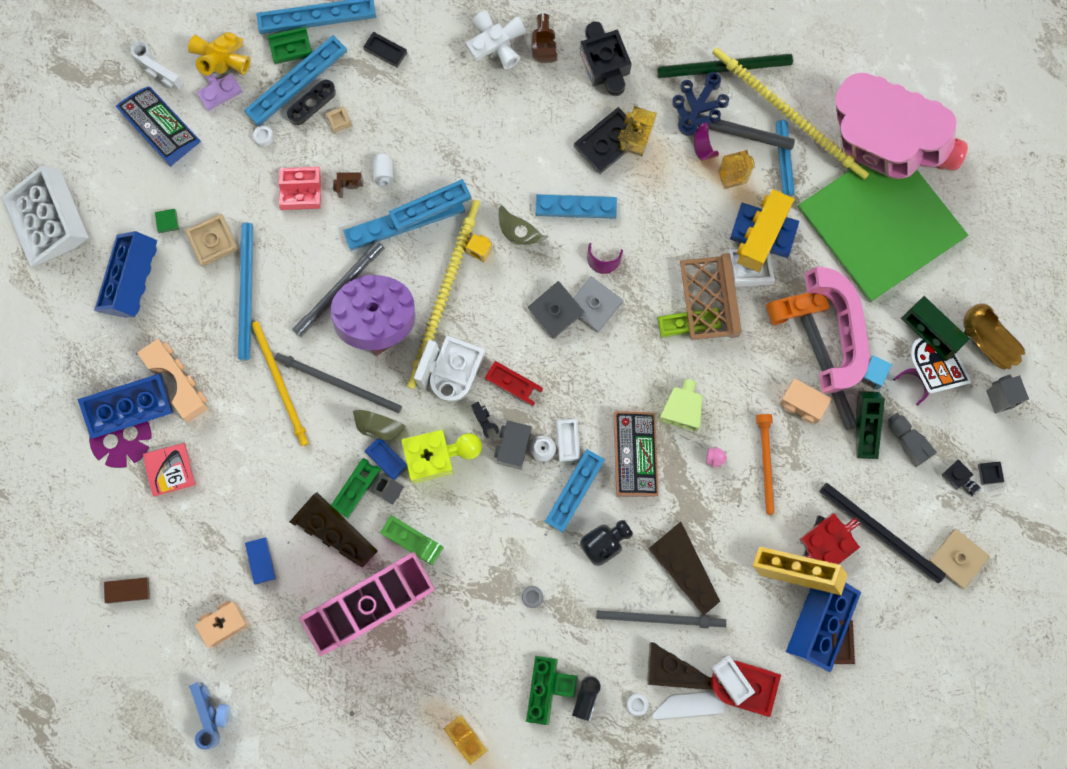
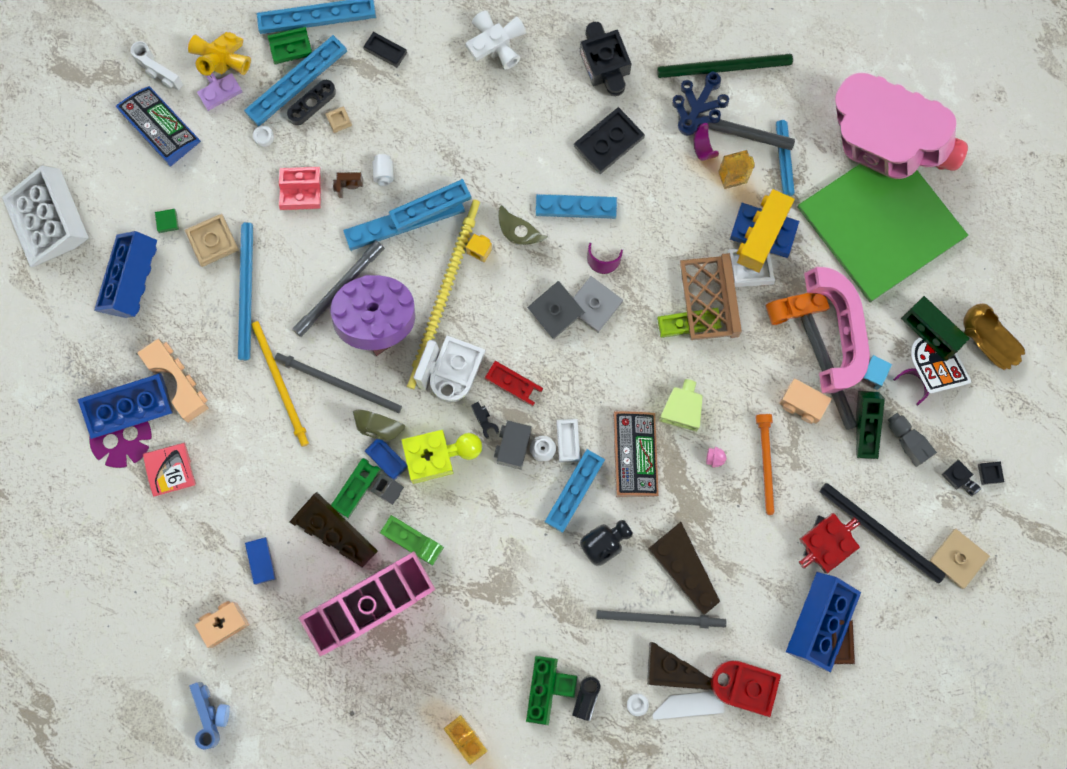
reddish brown tile [104,577,150,604] -> none
light grey tile [522,586,543,608] -> none
reddish brown piece [531,13,558,63] -> none
clear yellow brick [618,106,657,157] -> none
white tile [710,655,755,705] -> none
light yellow hose [712,47,869,180] -> none
yellow brick [753,546,848,595] -> none
dark grey brick [986,374,1029,414] -> none

